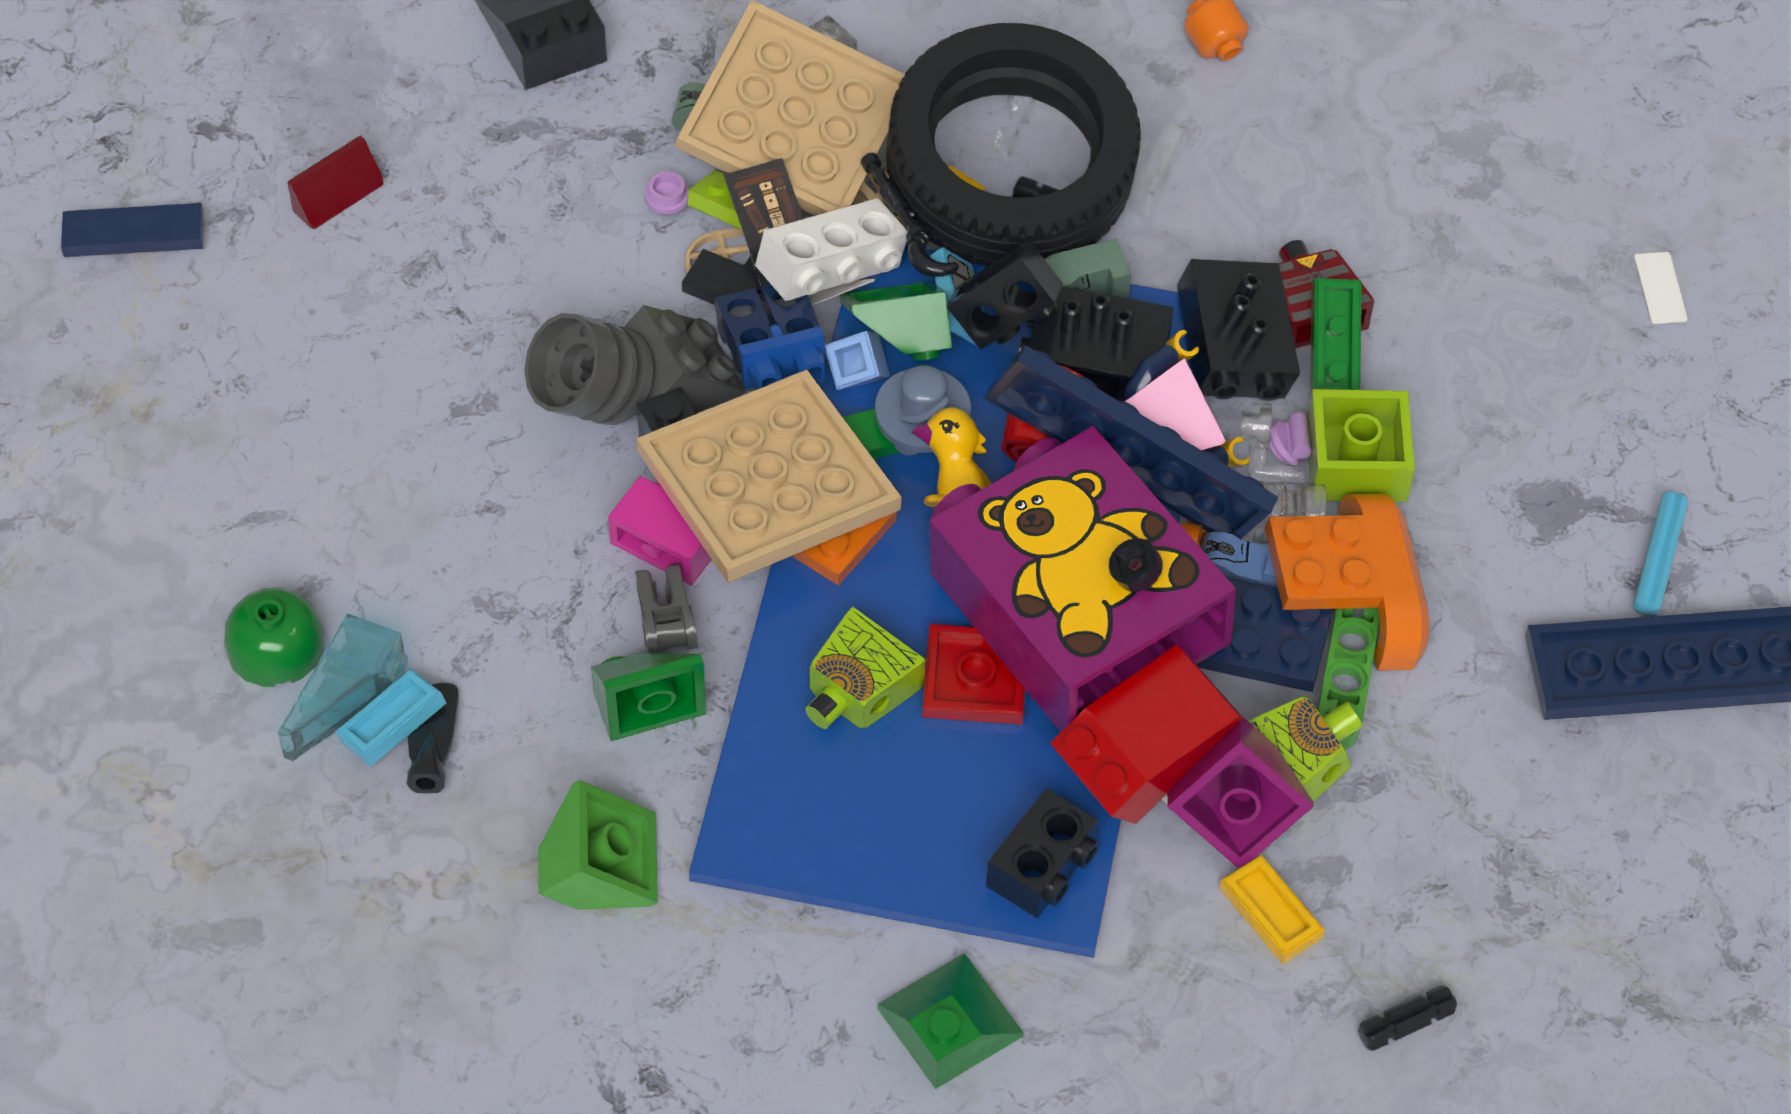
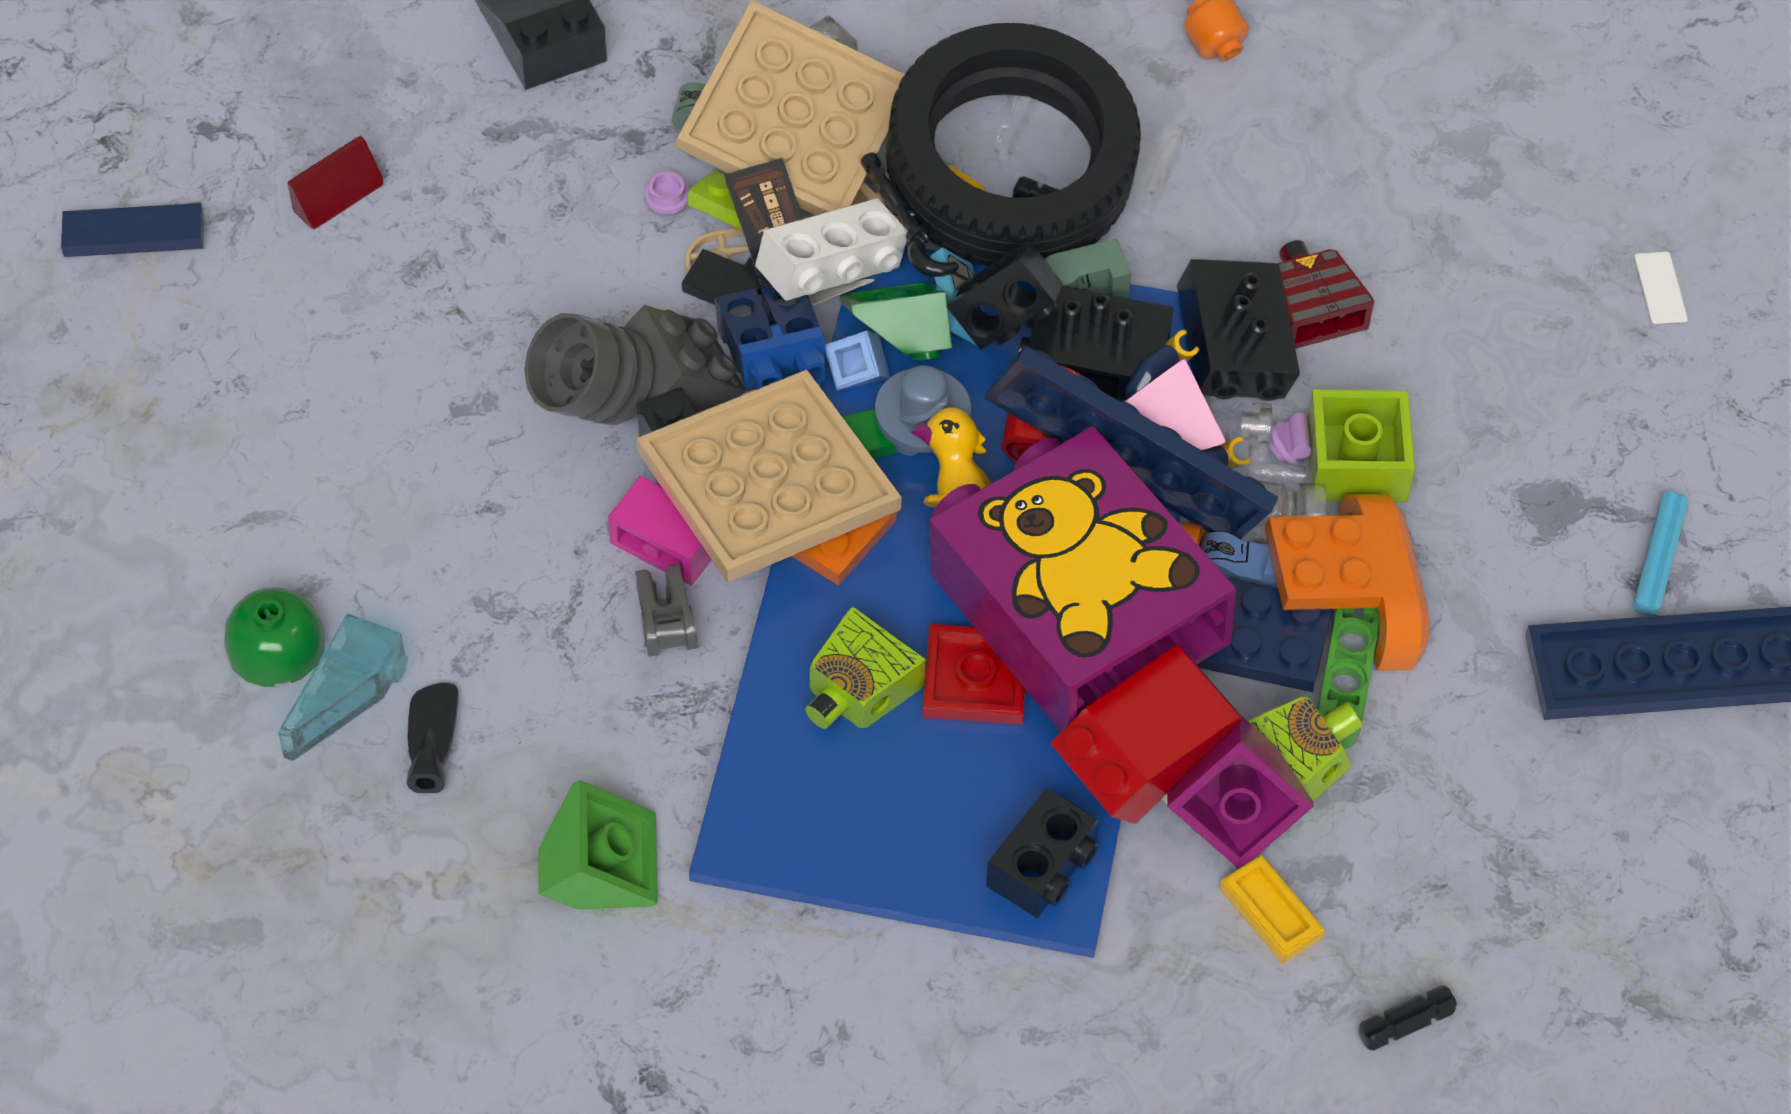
medium azure tile [335,668,447,767] -> none
green slope [591,653,706,741] -> none
green slope [877,953,1023,1089] -> none
black tile [1109,538,1163,592] -> none
green tile [1310,278,1362,399] -> none

